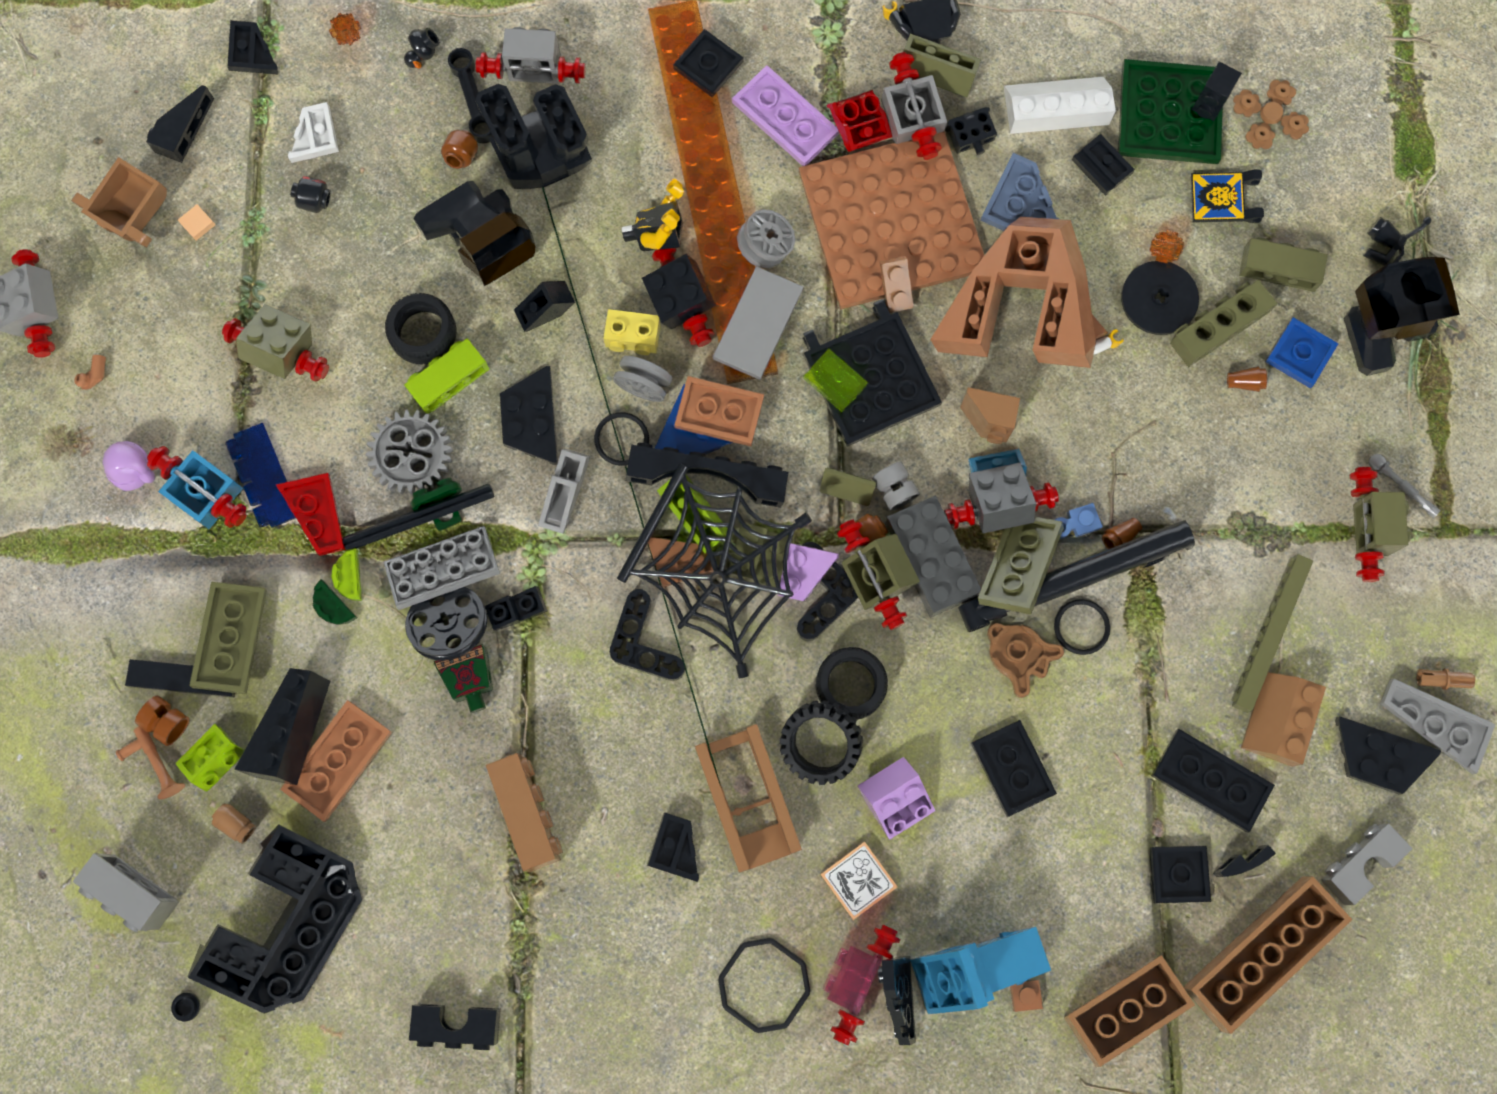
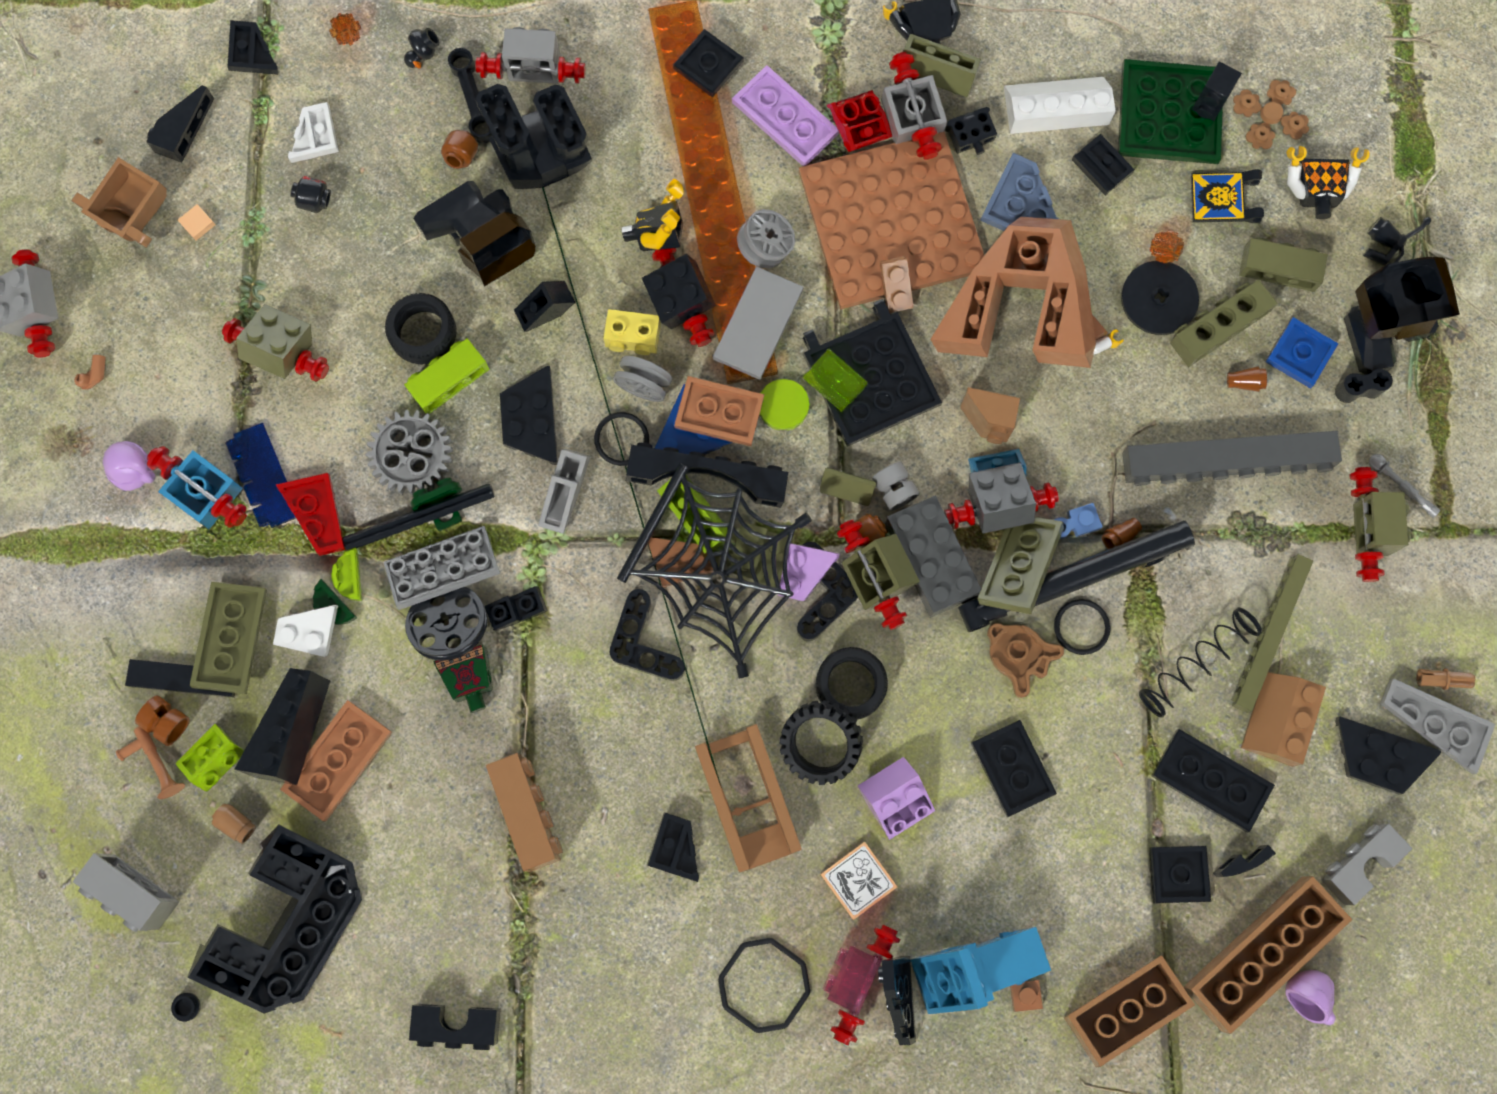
none -> white wing [273,605,338,657]
none -> lime tile [760,379,810,431]
none -> dark grey brick [1122,431,1342,486]
none -> black piece [1139,607,1262,718]
none -> lavender piece [1285,970,1336,1025]
none -> torso [1286,146,1370,220]
none -> black axle [1335,369,1393,403]

